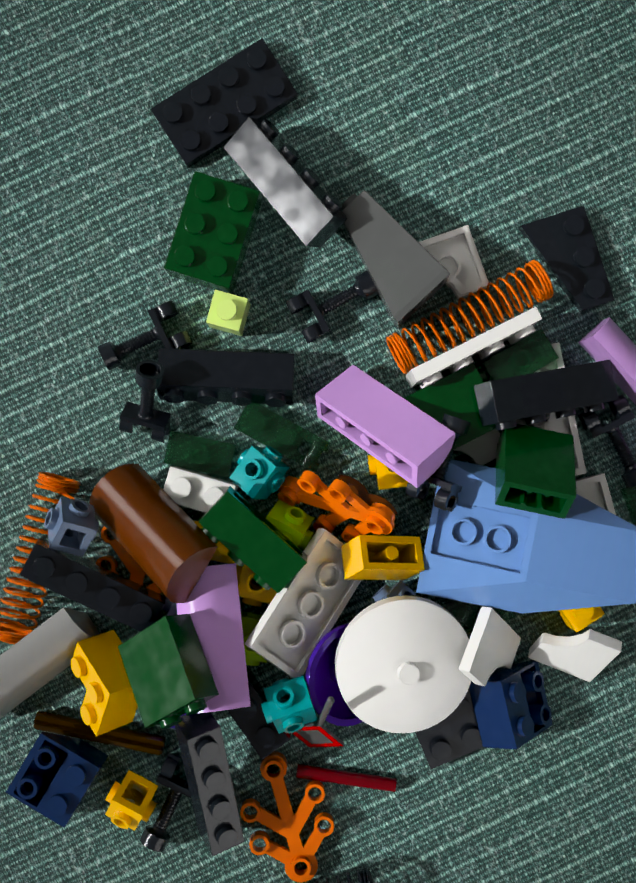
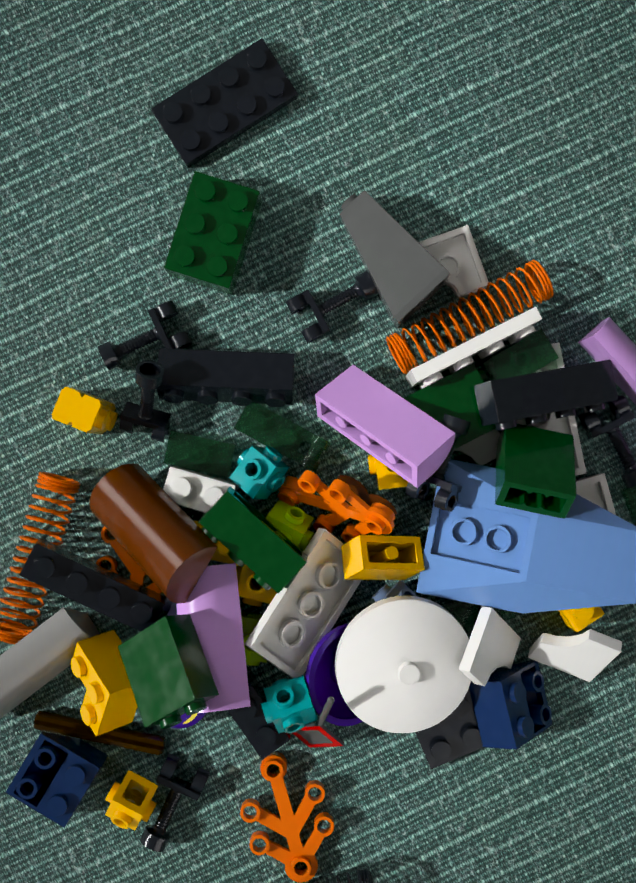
sand blue brick [44,496,99,557] -> none
black brick [175,712,244,856] -> none
yellowish green brick [206,290,251,336] -> none
brick [223,117,348,248] -> none
dark red bar [296,764,397,792] -> none
black wing [518,206,614,312] -> none
none -> yellow brick [51,386,118,434]

